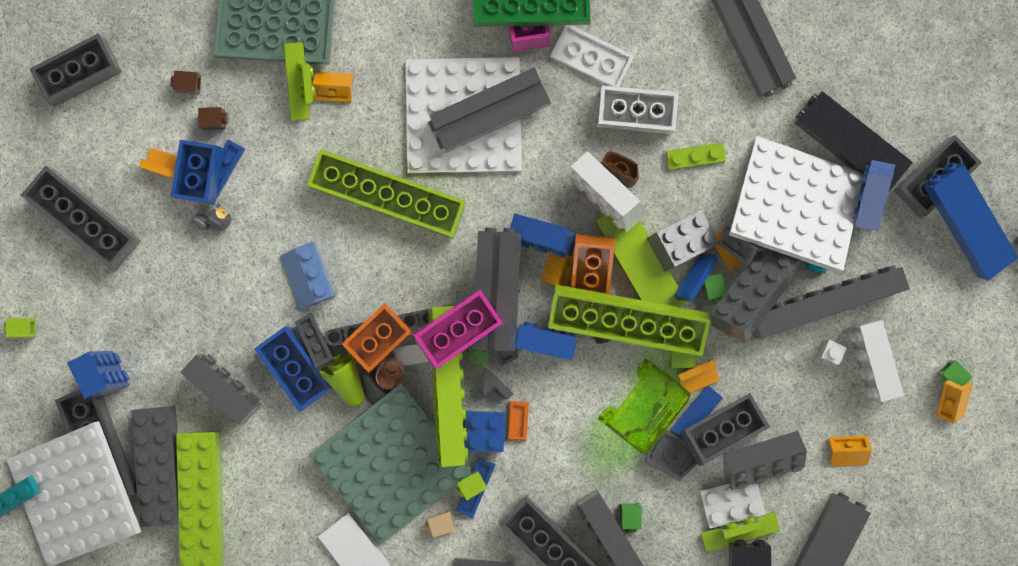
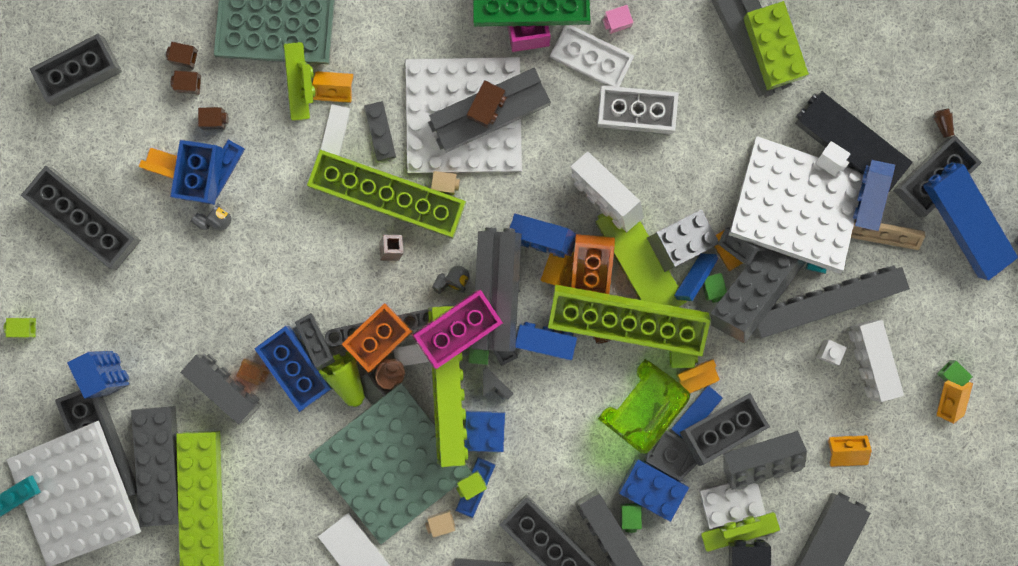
medium blue slope [280,242,336,310] -> none
orange tile [507,401,529,441] -> none
reddish brown piece [601,151,639,188] -> none
lime plate [666,143,726,170] -> none
none -> reddish brown brick [166,41,198,69]
none -> clear orange brick [236,358,269,385]
none -> white tile [321,104,351,156]
none -> dark grey plate [364,101,396,161]
none -> brick [379,235,403,261]
none -> tan brick [431,171,460,195]
none -> dark grey piece [432,266,470,294]
none -> reddish brown brick [467,80,507,128]
none -> bright pink brick [602,5,633,34]
none -> blue brick [618,458,689,522]
none -> lime brick [743,1,809,91]
none -> white brick [815,141,850,176]
none -> tan plate [851,219,925,250]
none -> reddish brown cone [934,108,955,138]

